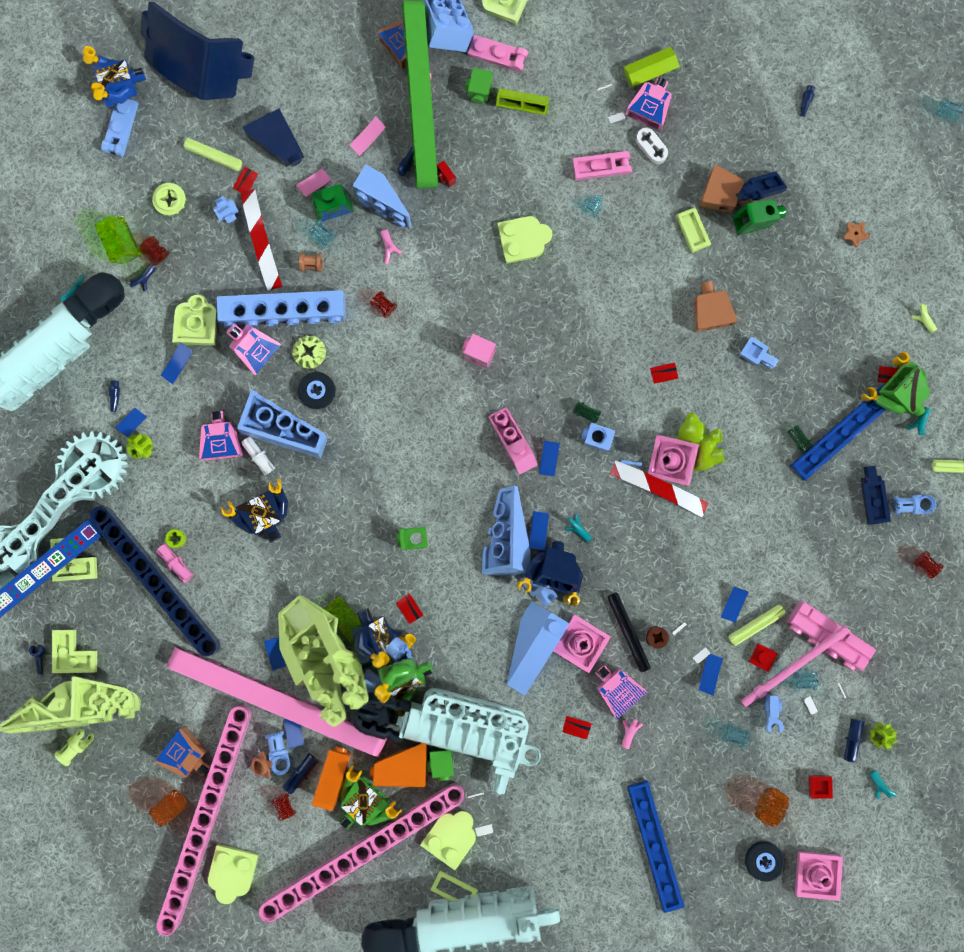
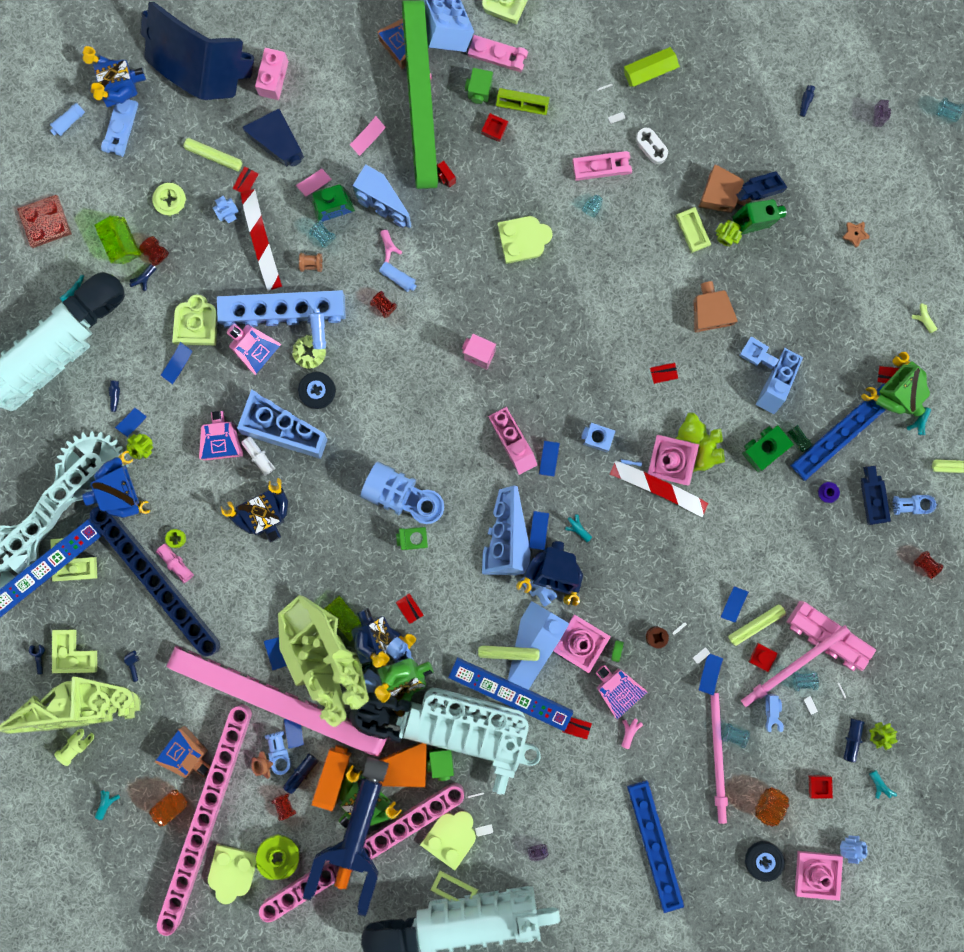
dark blue piece [397,147,413,176] -> none
clear green pin [573,401,601,423] -> none
black axle [607,592,651,672] -> none
torso [625,77,672,131] -> none
none -> clear red plate [17,195,72,248]
none -> light blue piece [50,103,85,136]
none -> blue torso [82,451,150,518]
none -> teal bar [94,790,120,820]
none -> dark blue hand [124,650,140,682]
none -> bright pink brick [255,48,289,100]
none -> lime plate [255,834,299,880]
none -> dark blue piece [302,757,389,917]
none -> light blue piece [309,308,326,349]
none -> light blue cylinder [360,461,444,524]
none -> light blue piece [379,262,417,292]
none -> blue tile [448,657,573,731]
none -> yellowish green axle [478,646,540,661]
none -> red plate [481,113,508,142]
none -> clear purple tile [527,844,549,861]
none -> bright green tile [611,640,624,663]
none -> bright pink bar [710,693,728,824]
none -> lime gear [715,220,742,247]
none -> green brick [742,425,794,472]
none -> light blue slope [756,348,803,414]
none -> dark purple plate [818,482,840,503]
none -> light blue gear [840,835,867,864]
none -> clear purple plate [873,99,891,127]

